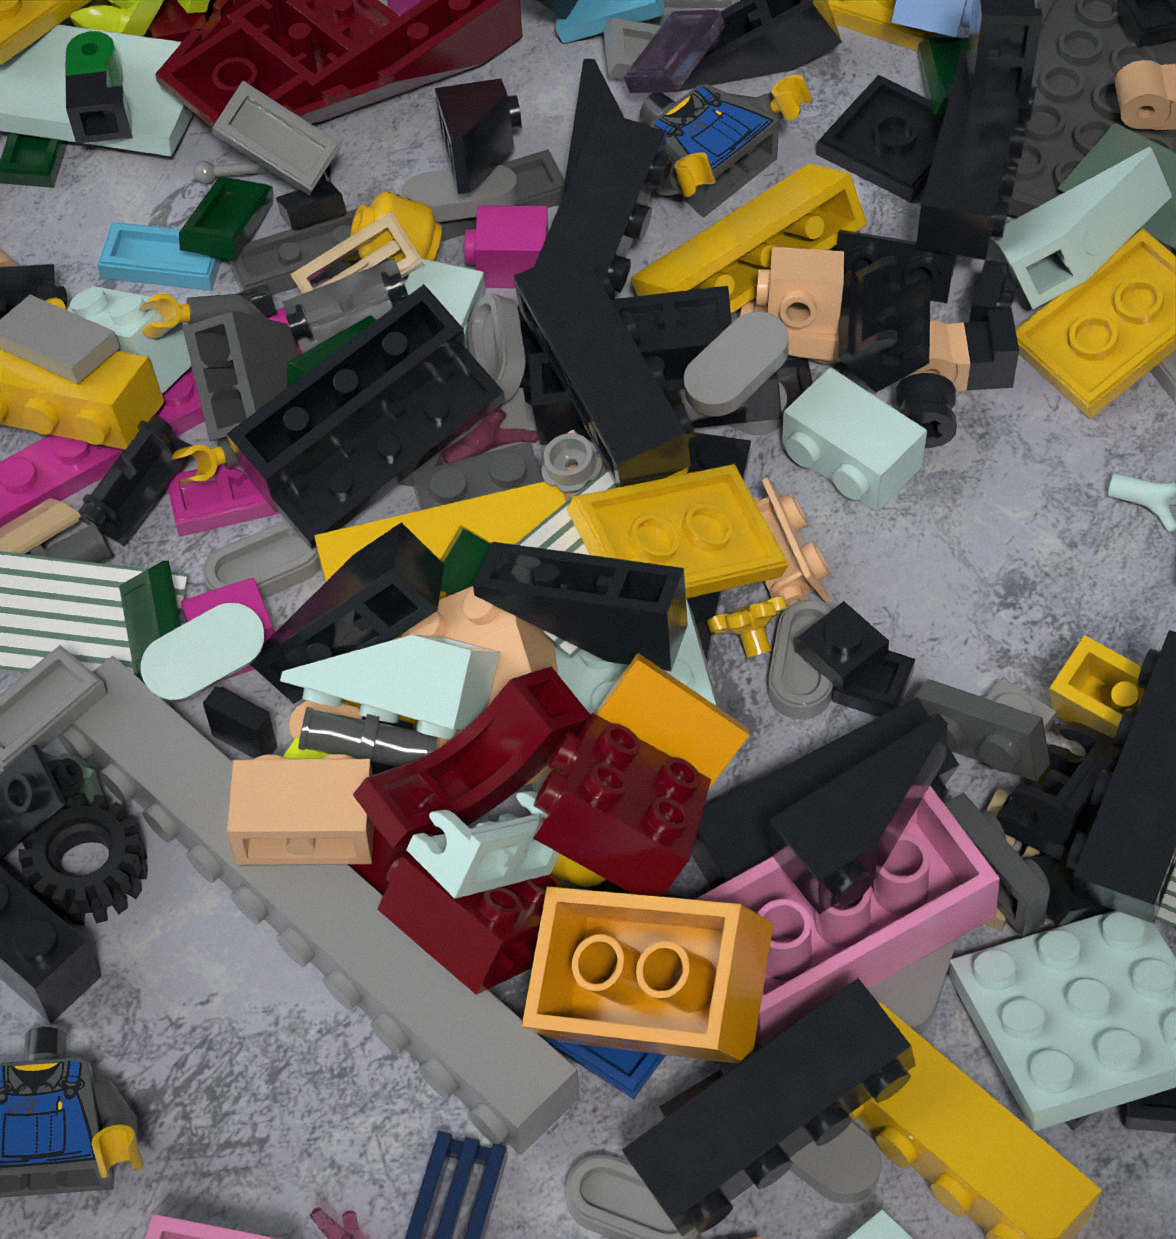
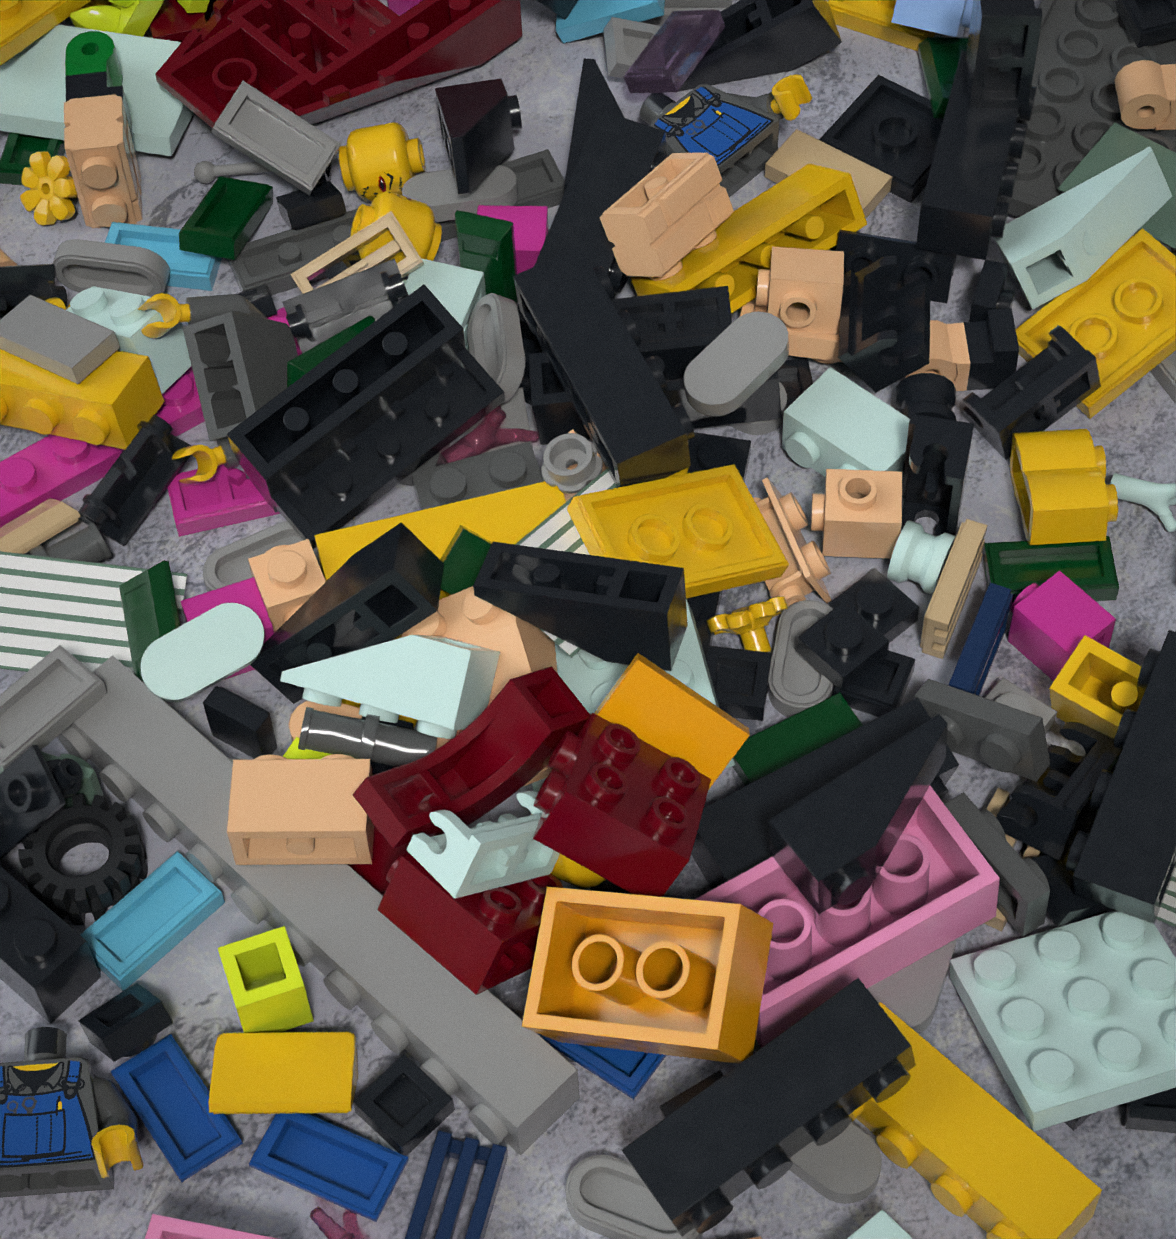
none -> yellow plant [20,151,78,225]
none -> light grey tile [52,239,170,297]
none -> light nougat brick [64,94,142,228]
none -> black plate [78,983,173,1062]
none -> medium azure tile [80,851,225,991]
none -> blue tile [110,1034,243,1183]
none -> yellow slope [208,1032,358,1114]
none -> neon yellow brick [218,926,314,1033]
none -> light nougat brick [248,539,326,633]
none -> blue tile [249,1113,409,1222]
none -> yellow head [339,122,426,202]
none -> black plate [353,1054,455,1156]
none -> dark green tile [454,210,518,305]
none -> light nougat brick [599,153,734,281]
none -> black plate [706,645,772,721]
none -> dark green tile [732,693,863,786]
none -> tan tile [765,129,892,218]
none -> light nougat brick [811,469,902,559]
none -> black plate [829,568,920,643]
none -> light aqua wheel [887,520,956,595]
none -> black hinge [901,414,974,536]
none -> tan tile [920,519,988,659]
none -> dark blue tile [948,583,1013,696]
none -> black hinge [962,325,1101,460]
none -> dark green tile [982,536,1119,606]
none -> dark pink brick [1008,571,1116,681]
none -> yellow brick [1010,429,1118,545]

